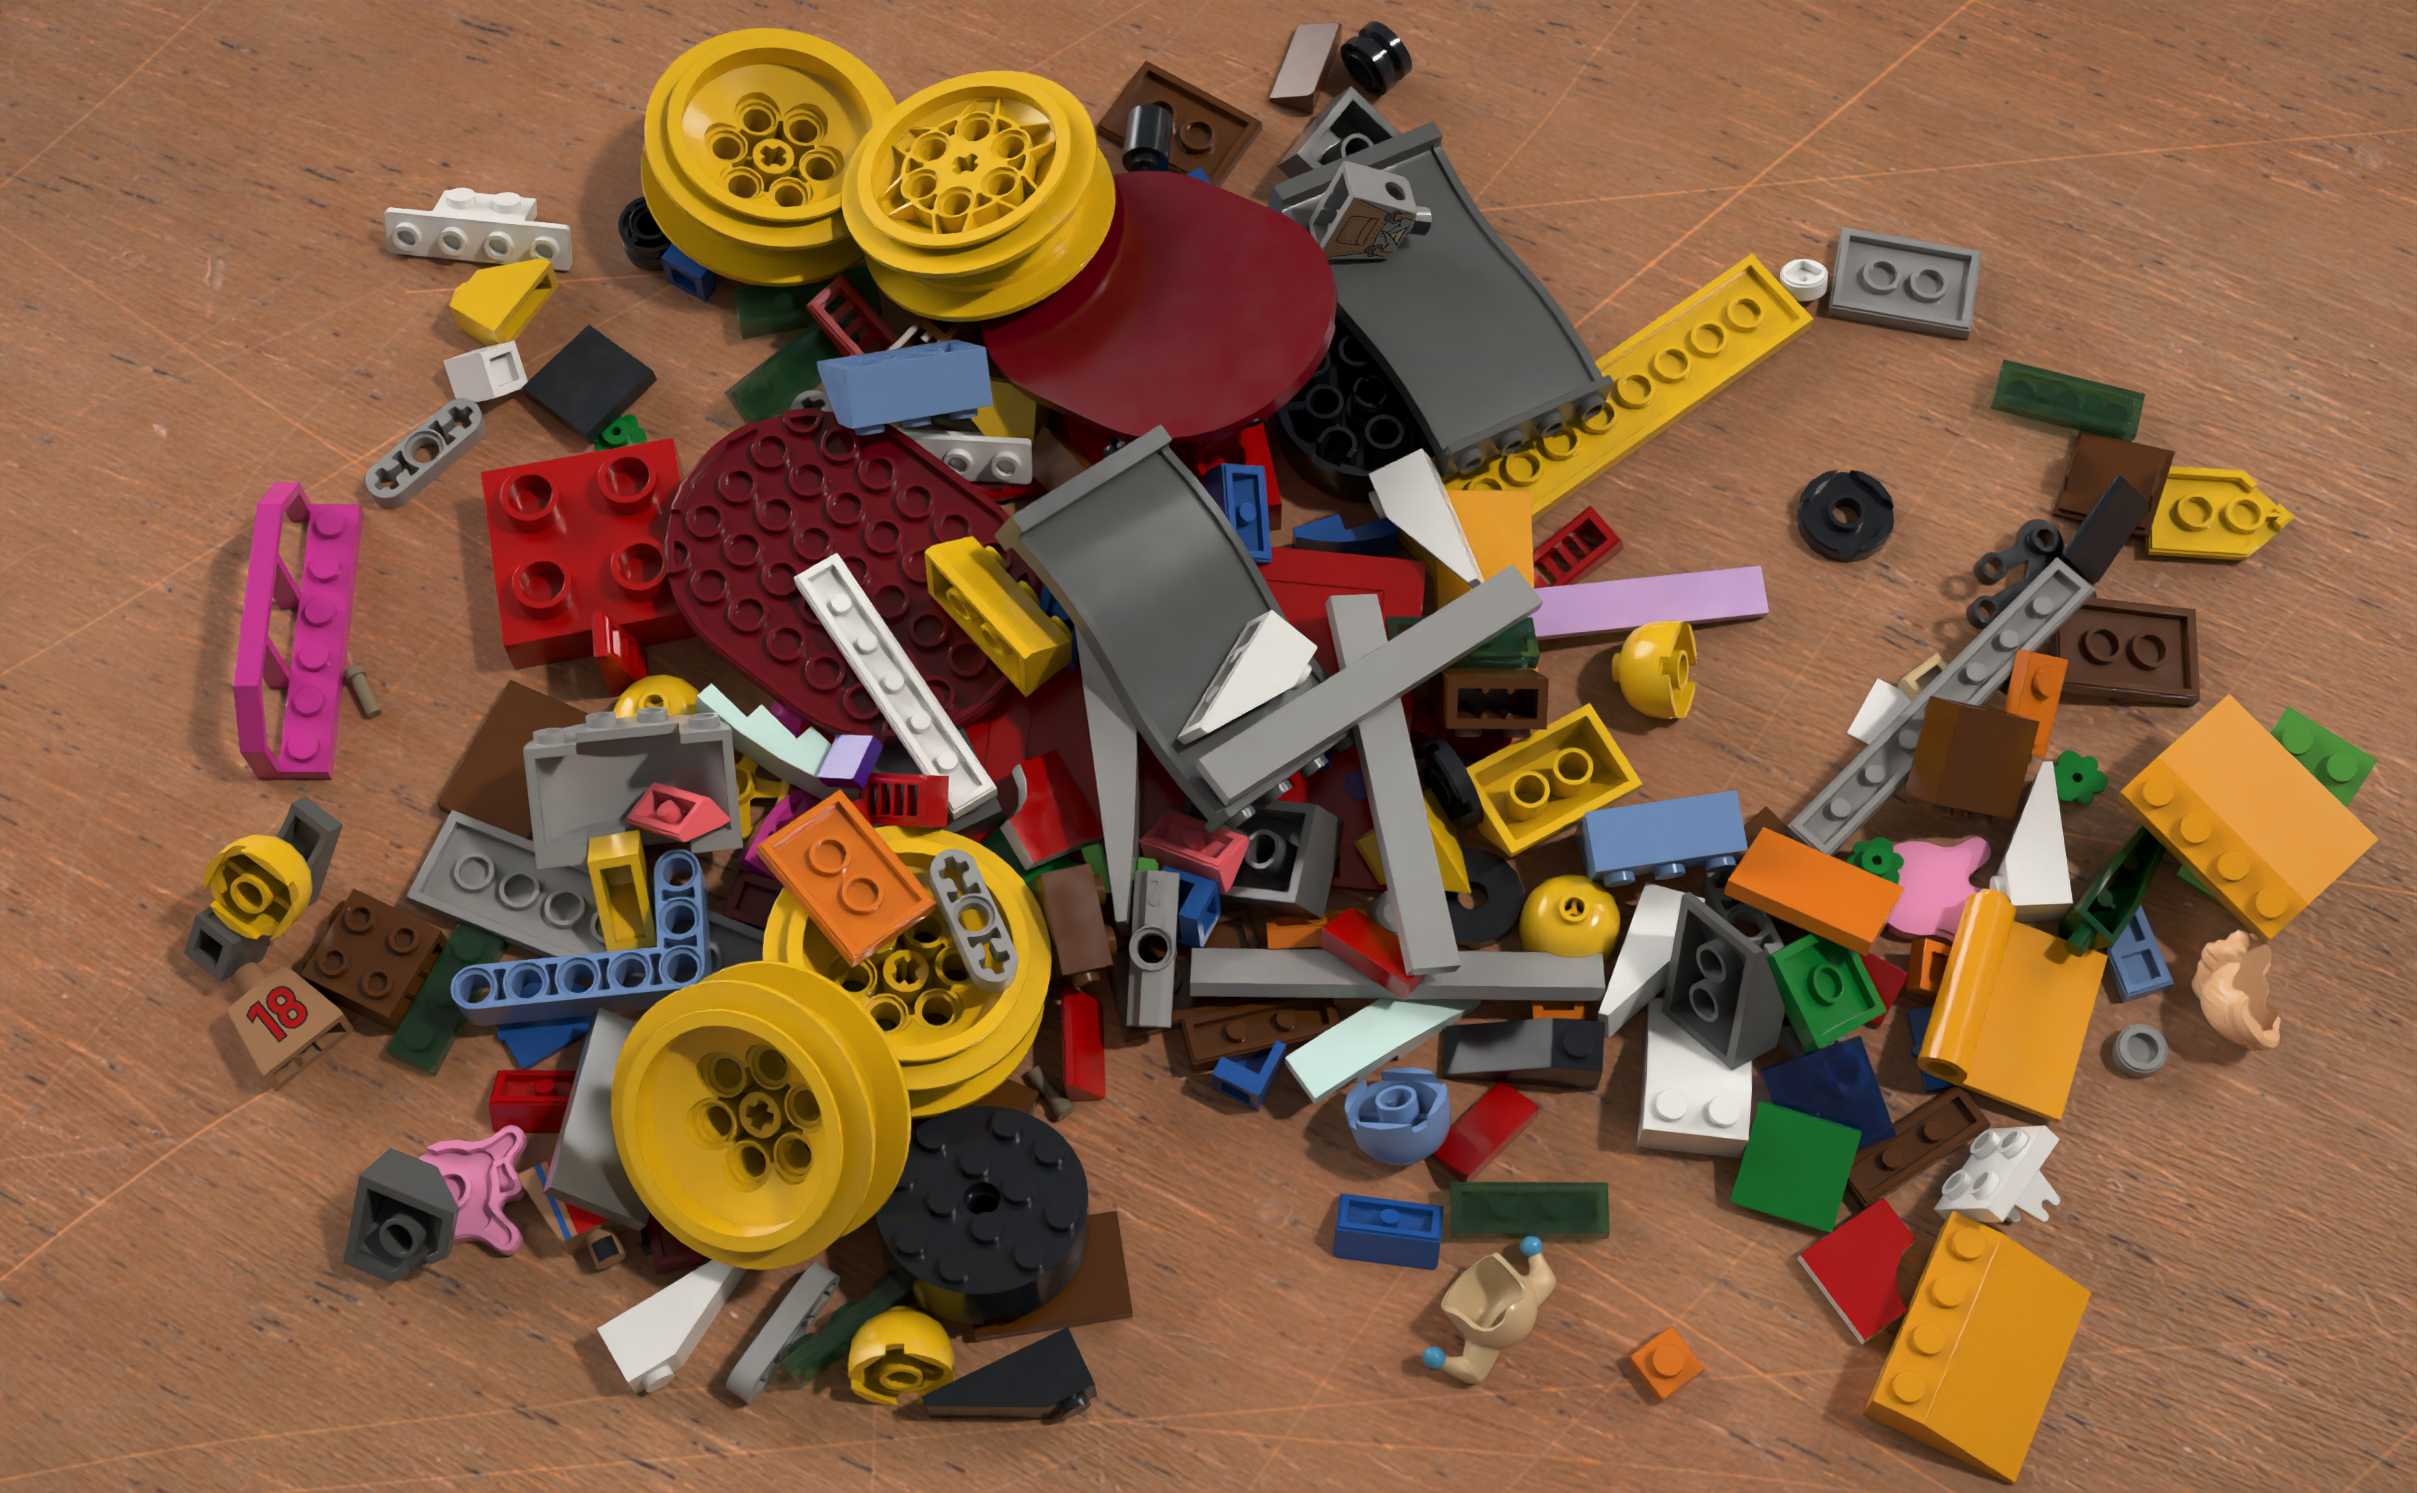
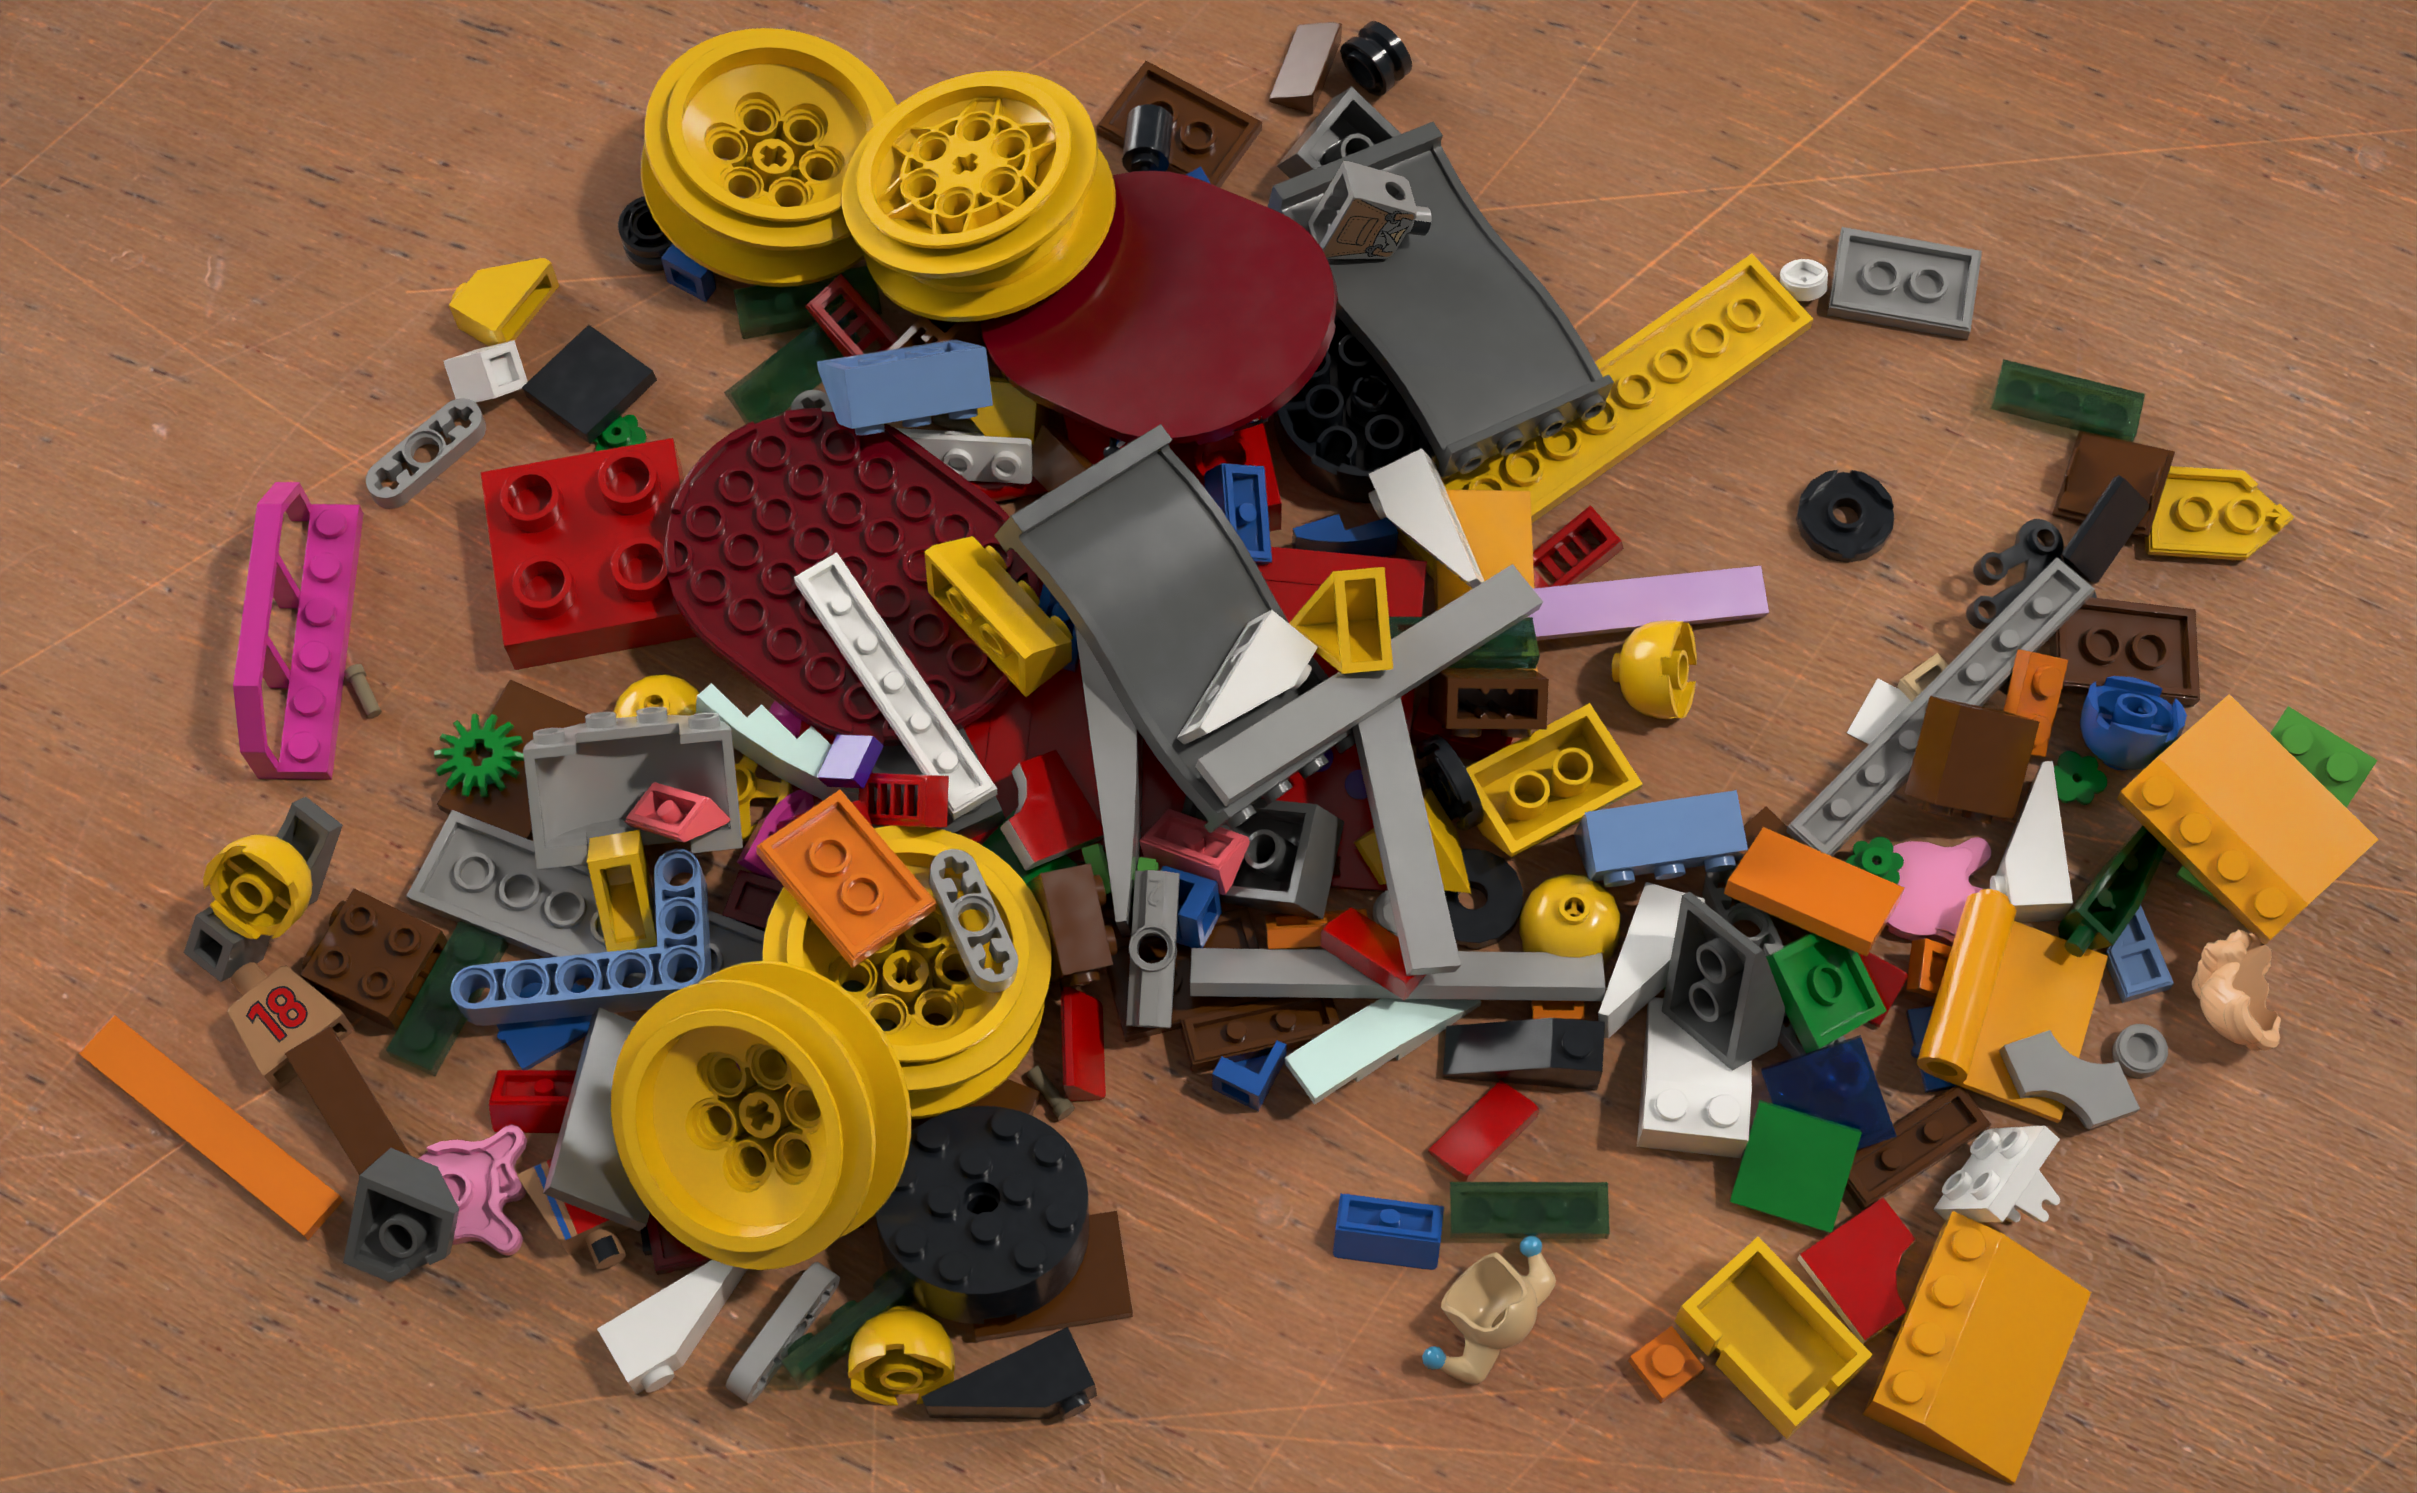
white bracket [384,188,573,270] -> none
red slope [591,611,648,697] -> none
medium blue cylinder [1344,1067,1451,1166] -> none
none -> orange tile [78,1015,344,1240]
none -> reddish brown tile [284,1026,411,1175]
none -> green gear [434,714,524,798]
none -> yellow slope [1289,567,1393,674]
none -> yellow piece [1674,1236,1873,1440]
none -> light grey tile [1999,1030,2140,1130]
none -> blue cylinder [2080,676,2187,770]

